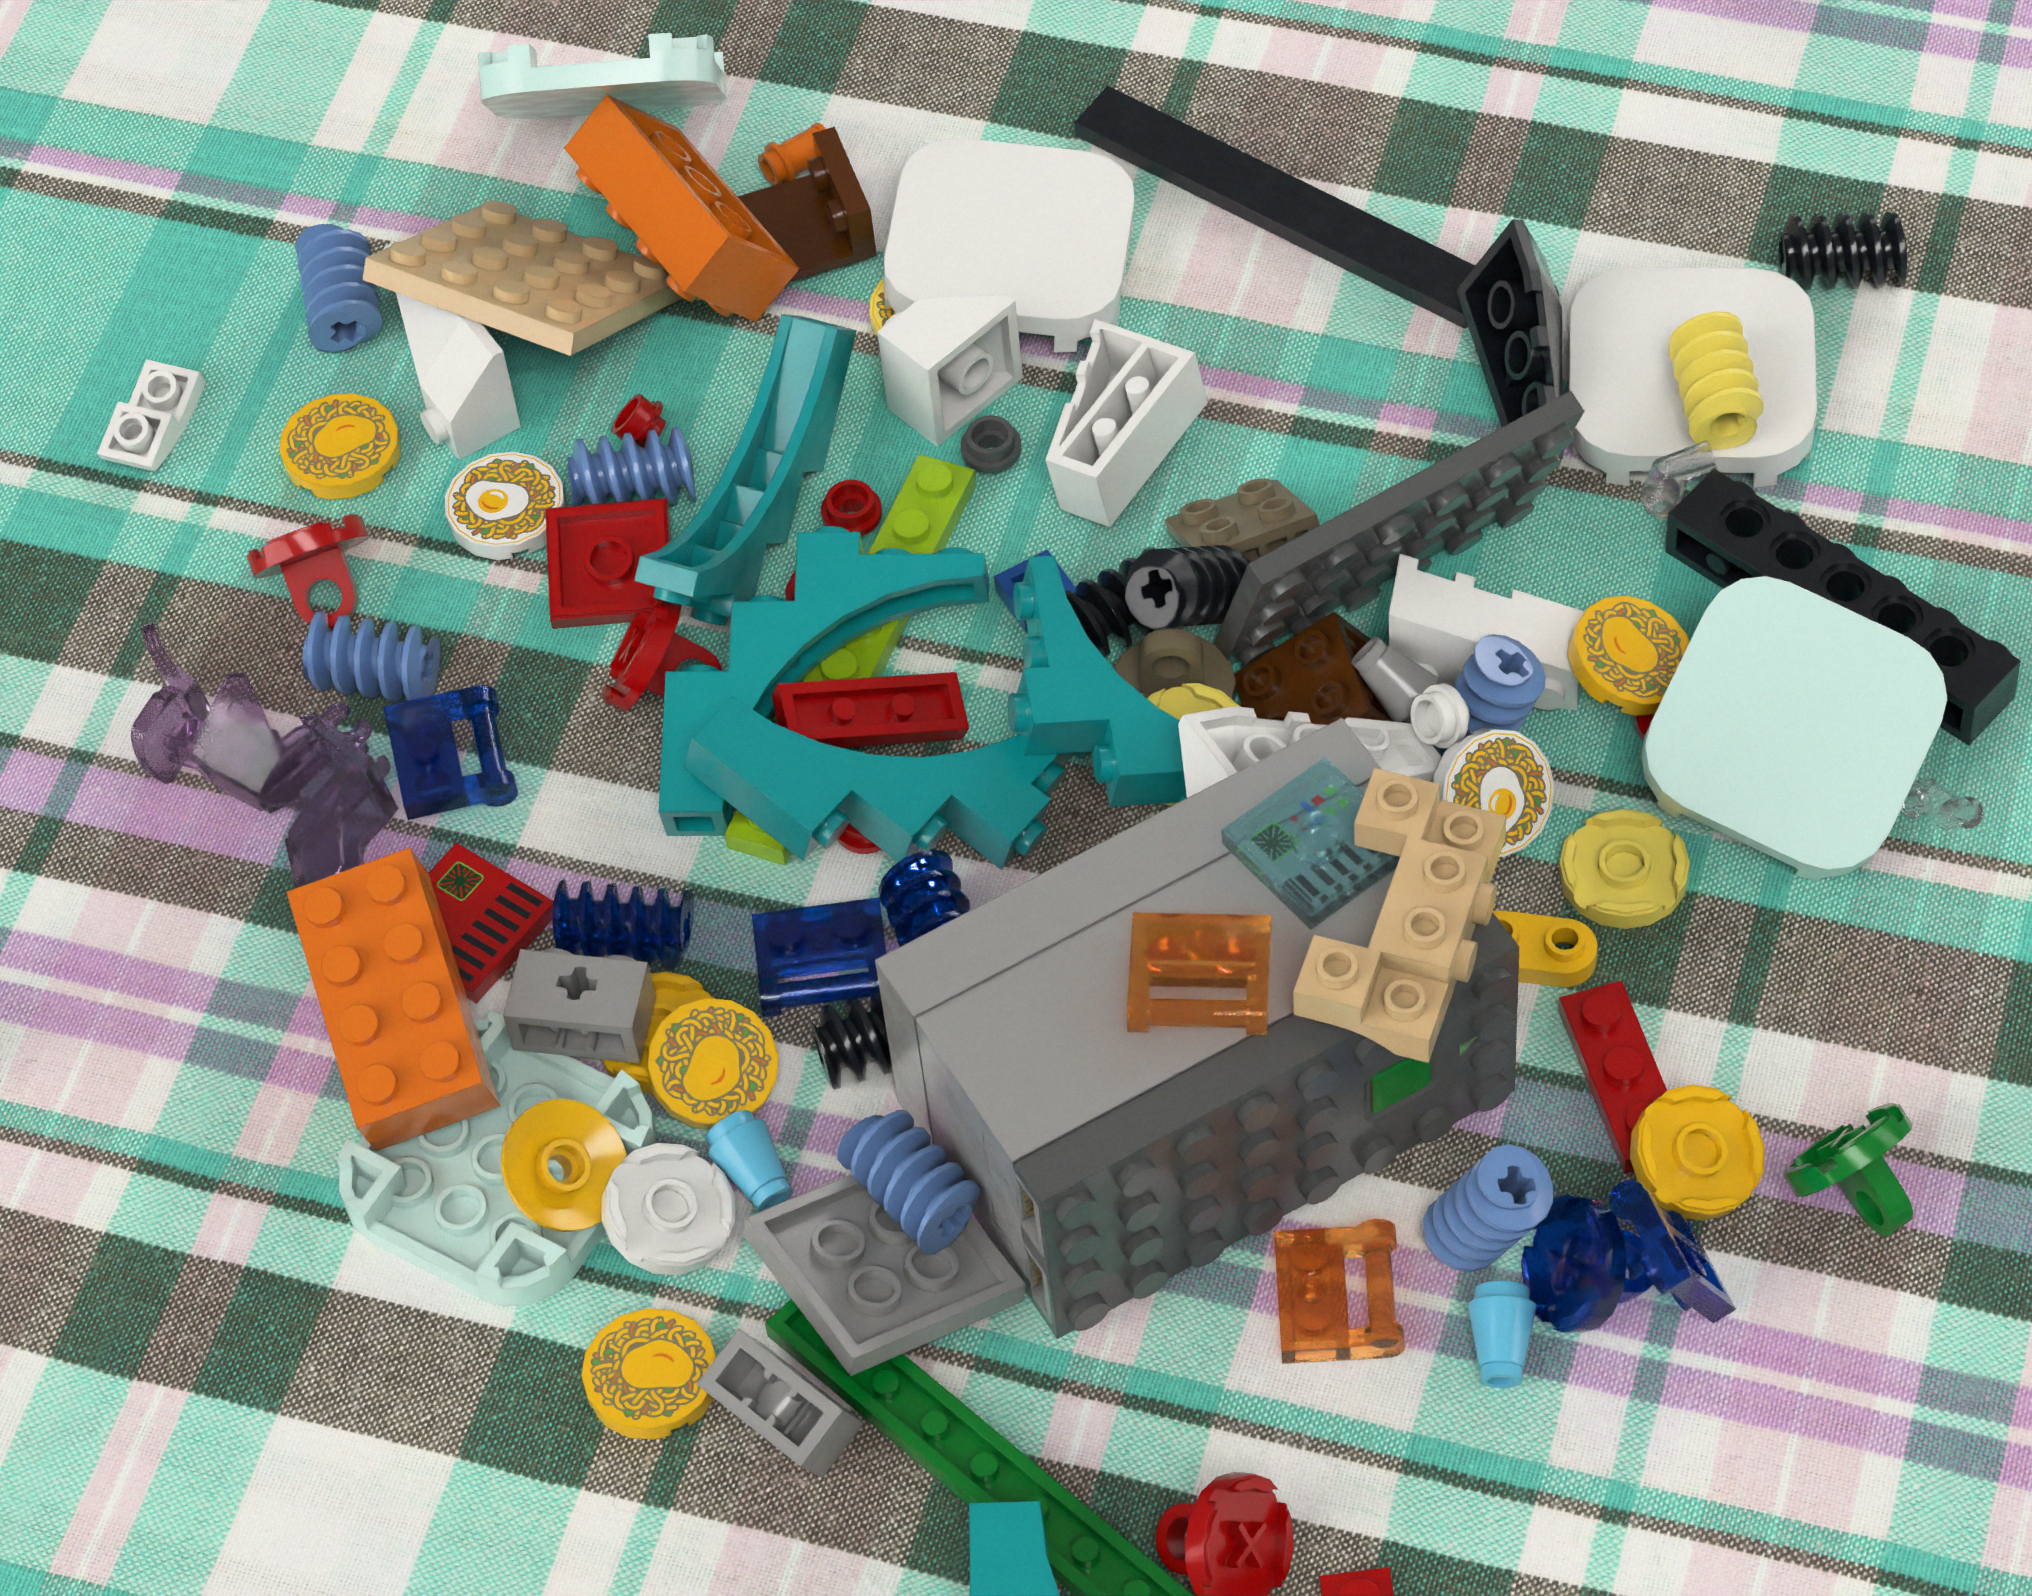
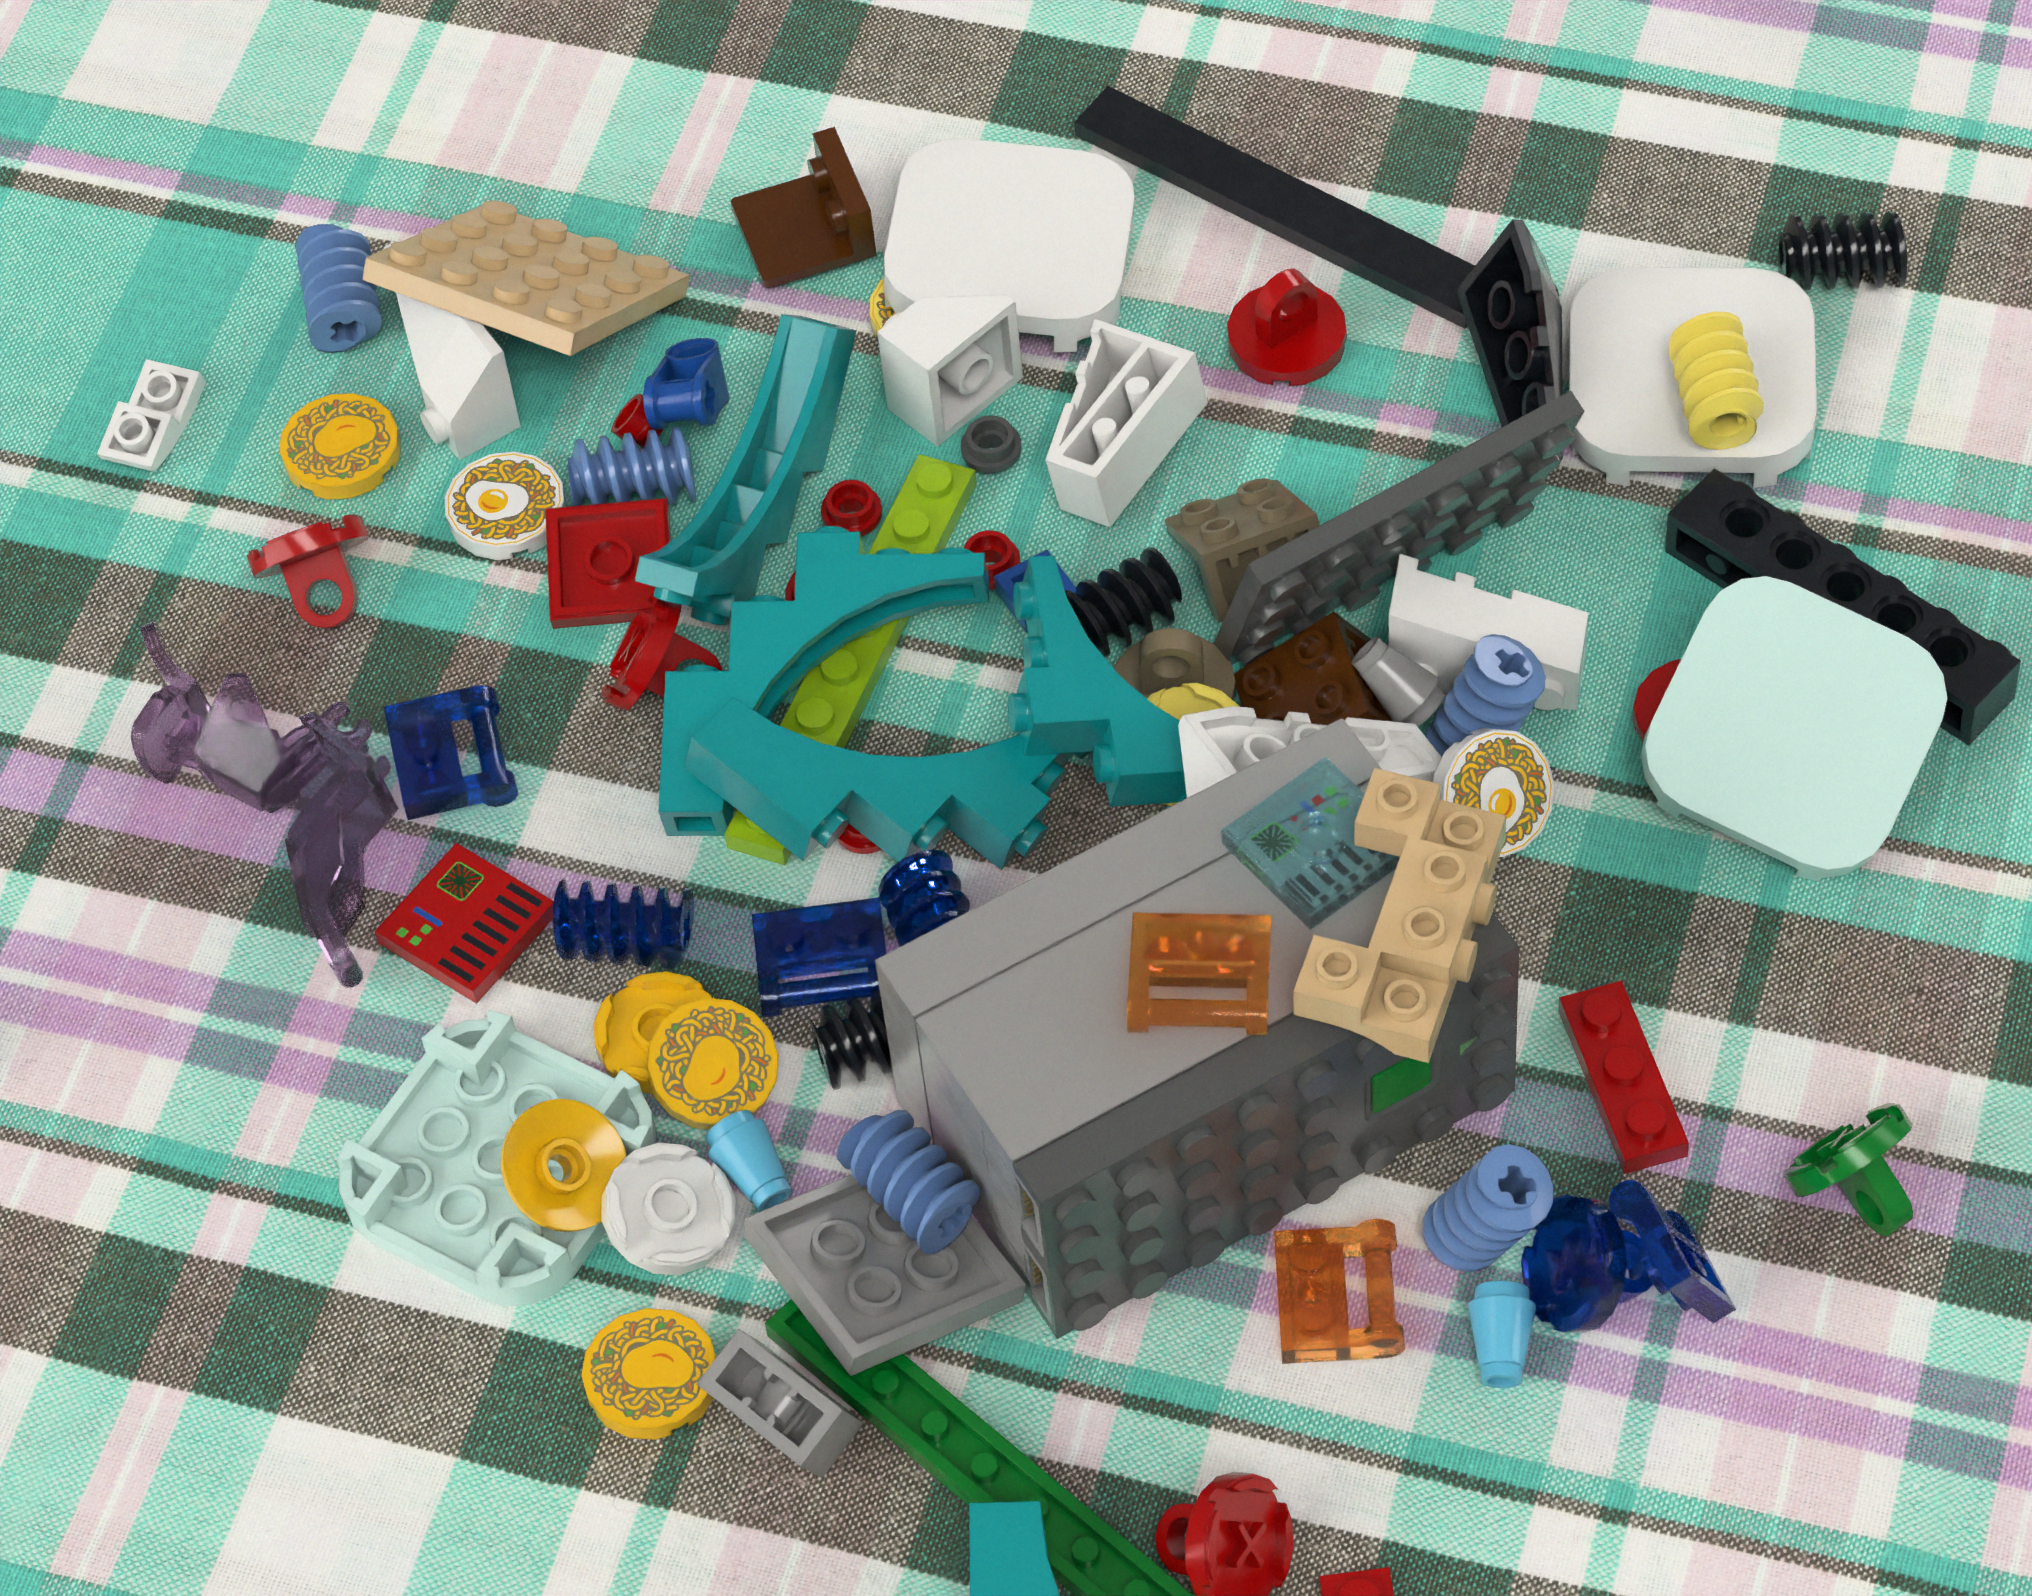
orange brick [286,847,501,1151] -> none
medium blue piece [302,611,441,706] -> none
light aqua tile [478,33,726,119] -> none
light grey brick [503,948,656,1063] -> none
orange brick [564,94,800,322] -> none
orange pin [758,122,826,186] -> none
red plate [771,672,969,748] -> none
black piece [1125,545,1251,629] -> none
white plate [1411,683,1469,748] -> none
yellow plate [1493,910,1598,987] -> none
light yellow tile [1559,809,1690,929] -> none
tile [1568,595,1690,716] -> none
yellow tile [1630,1084,1765,1221] -> none
clear arm [1641,440,1718,519] -> none
clear arm [1901,778,1984,830] -> none
none -> blue piece [643,338,730,430]
none -> red plate [963,530,1021,589]
none -> red tile [1227,268,1347,386]

